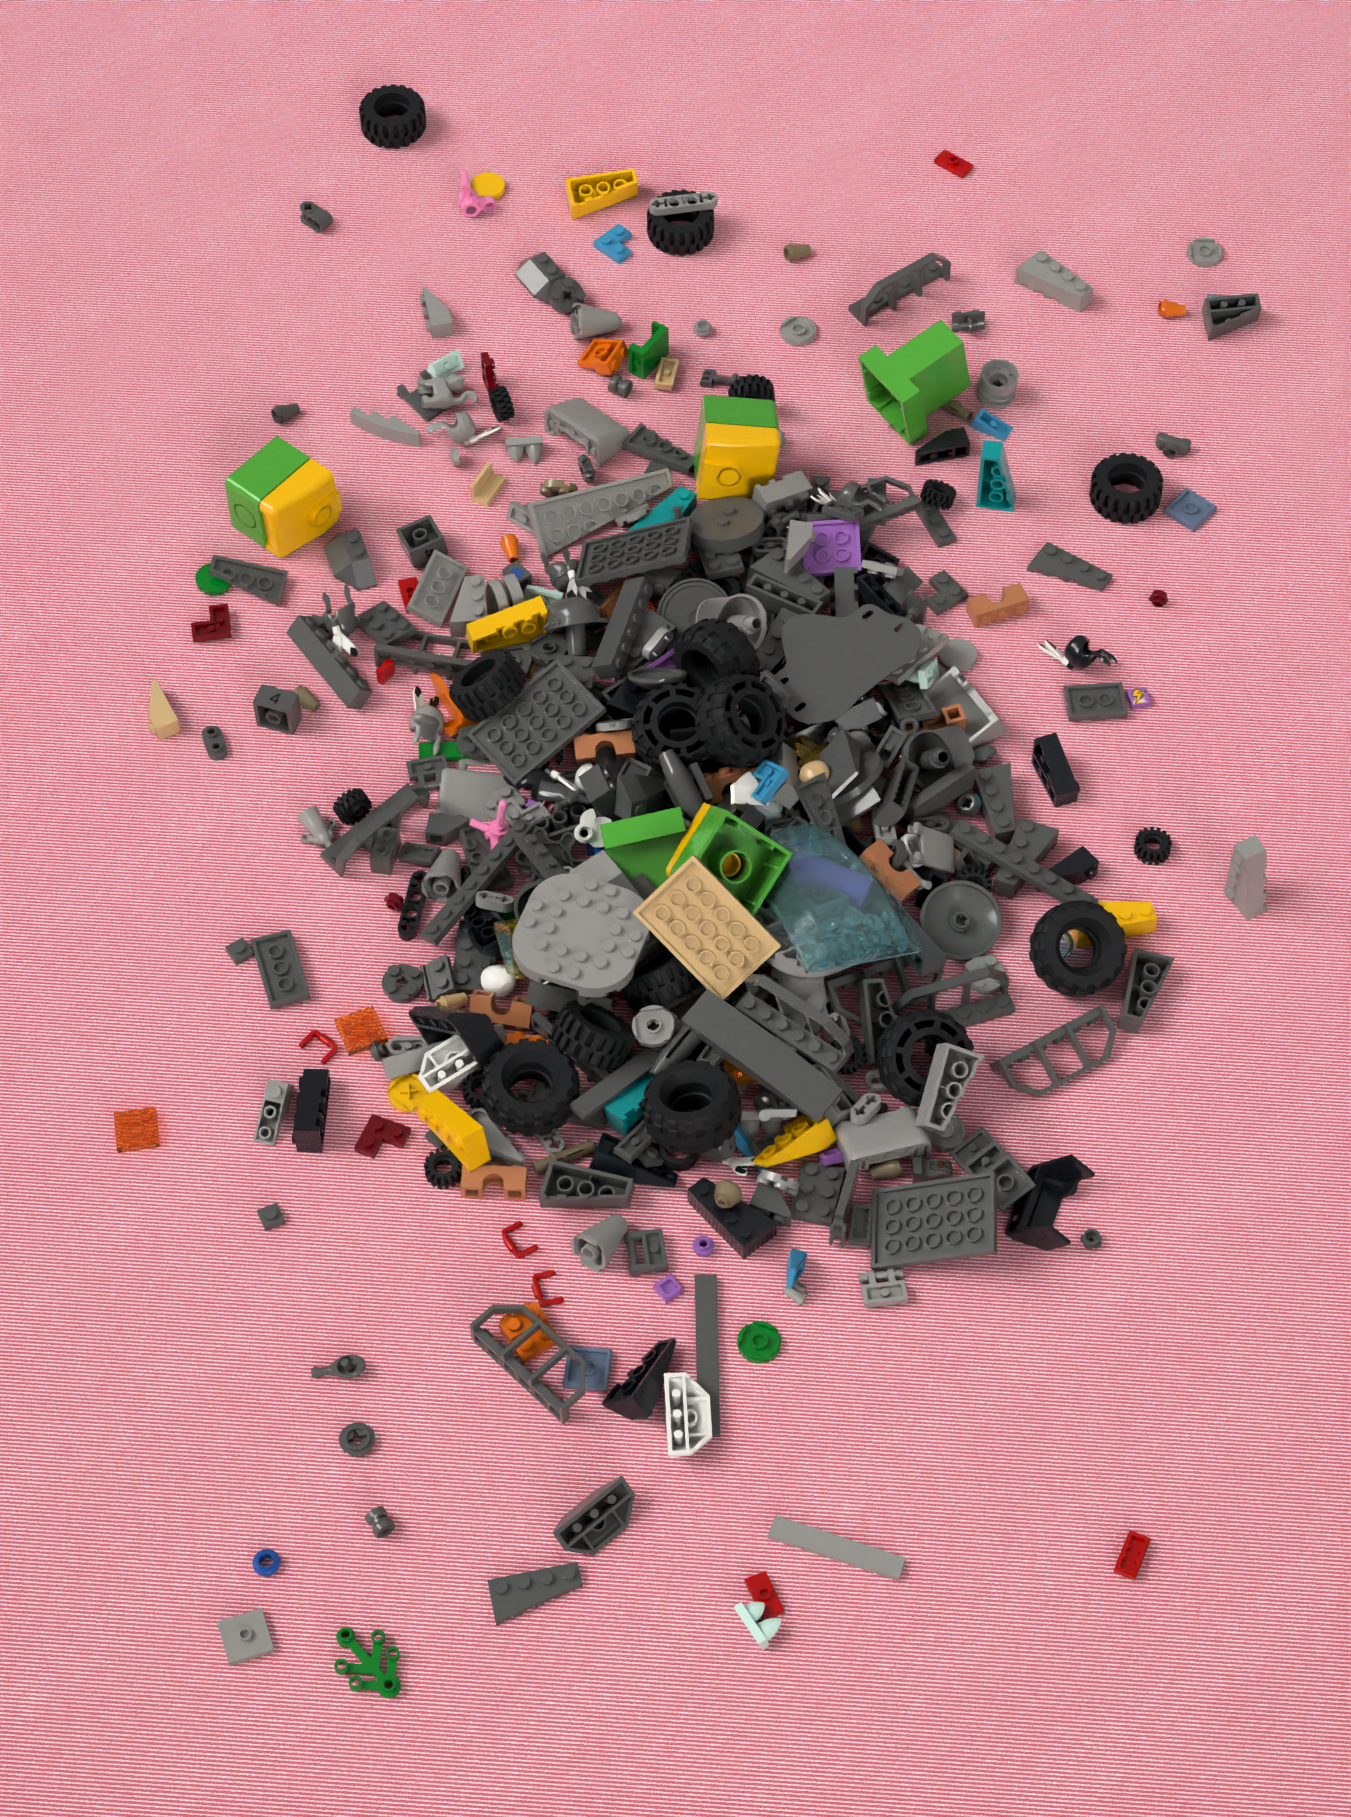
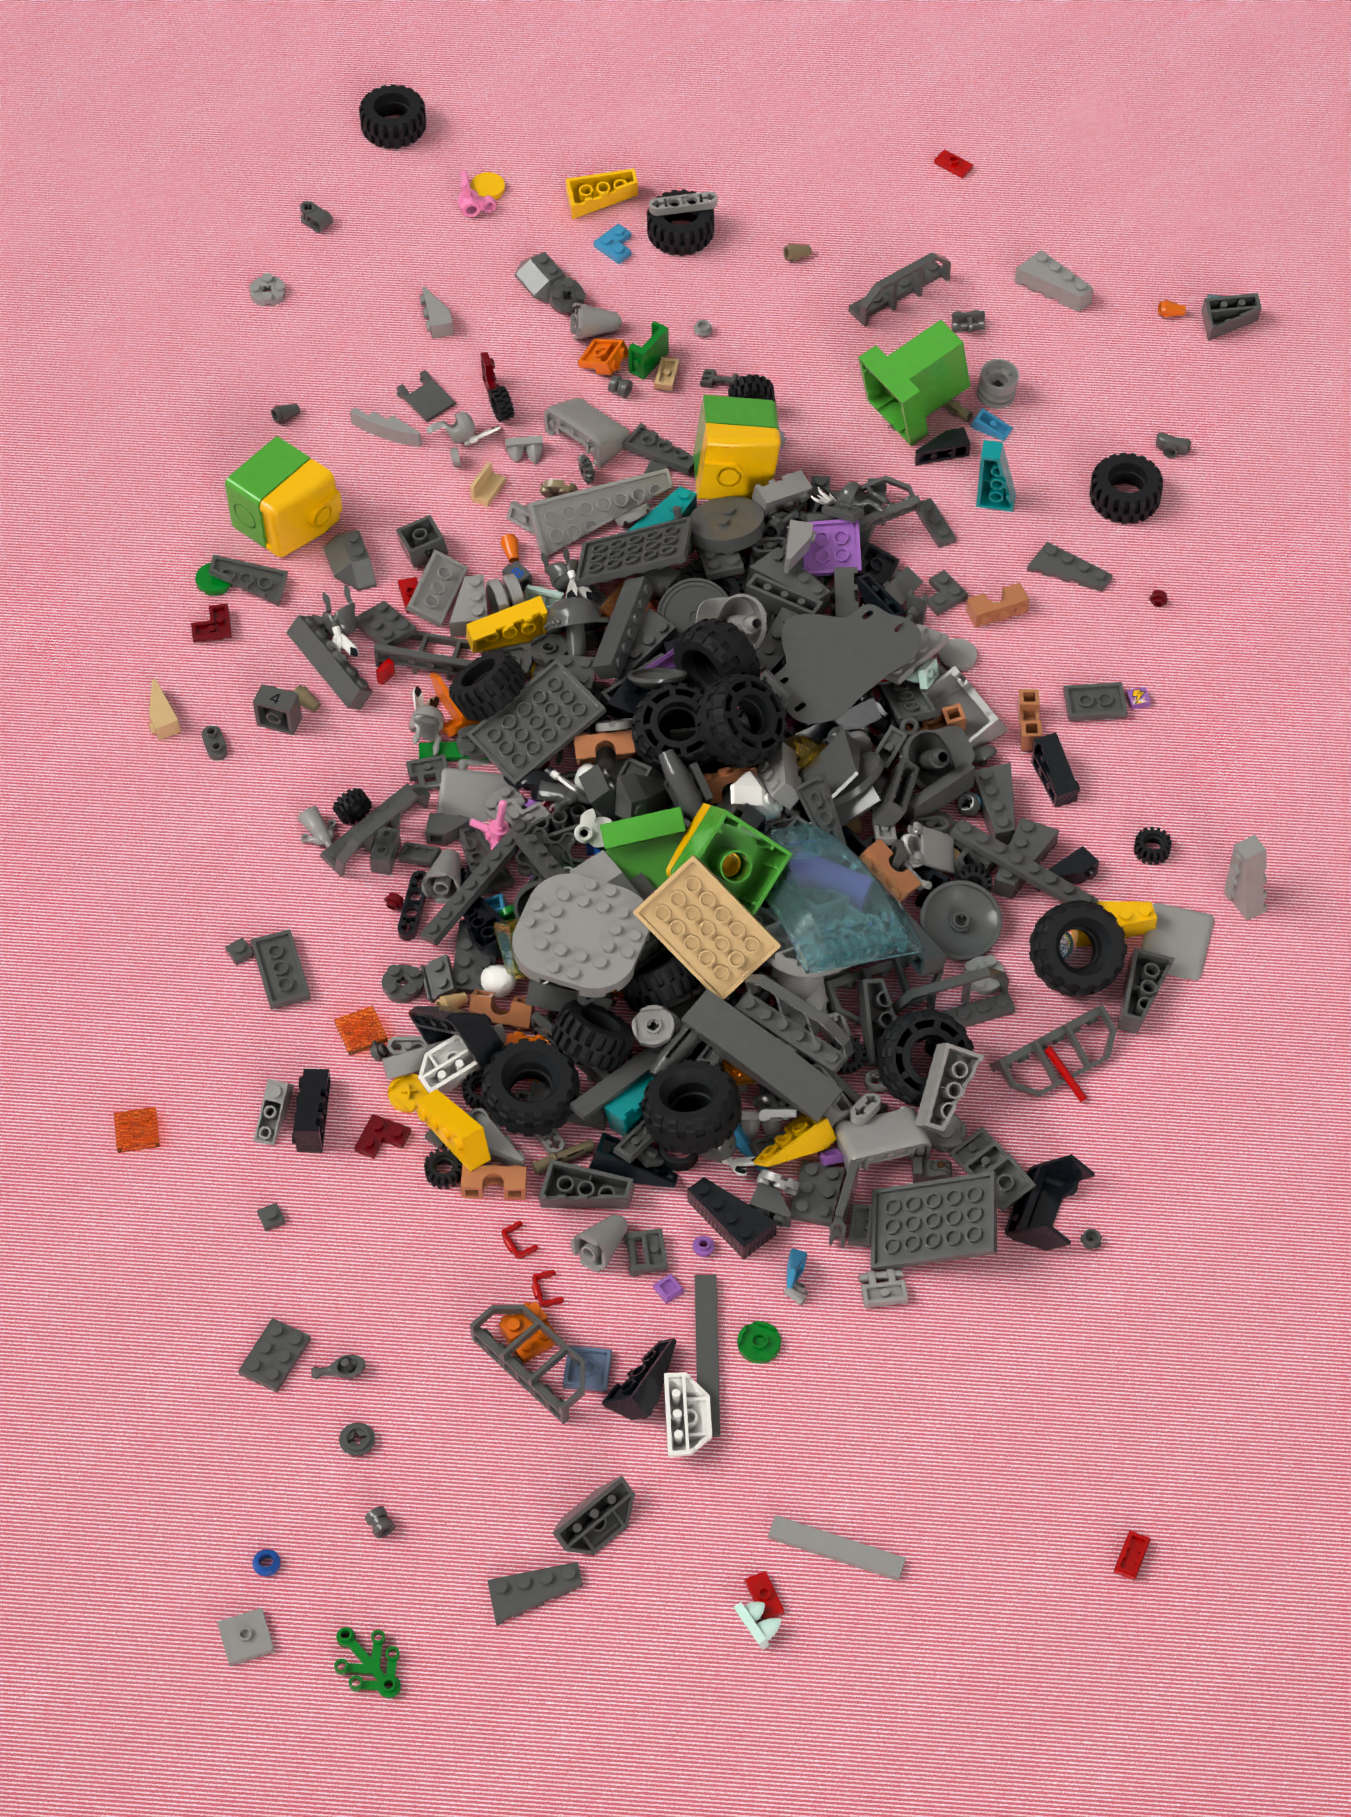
red piece [299,1030,338,1065] -> none
light grey animal [418,373,479,409] -> none
light aqua tile [426,350,465,378] -> none
light grey beam [475,890,514,913] -> none
light grey beam [642,627,674,662] -> none
dark tan cone [714,1180,742,1208] -> none
dark azure plate [751,759,790,805] -> none
light grey tile [780,316,816,346] -> none
tan hair [799,760,830,783] -> none
light grey plate [861,560,904,579] -> none
dark tan cone [869,1158,902,1180] -> none
black tyre [920,479,957,510] -> none
black hair [1037,635,1117,670] -> none
sand blue tile [1163,488,1217,532] -> none
light grey tile [1186,237,1223,267] -> none
none -> dark grey plate [238,1318,311,1393]
none -> light grey plate [249,273,285,306]
none -> nougat arch [1017,689,1042,751]
none -> red bar [1044,1046,1087,1102]
none -> light grey piece [1141,903,1214,981]

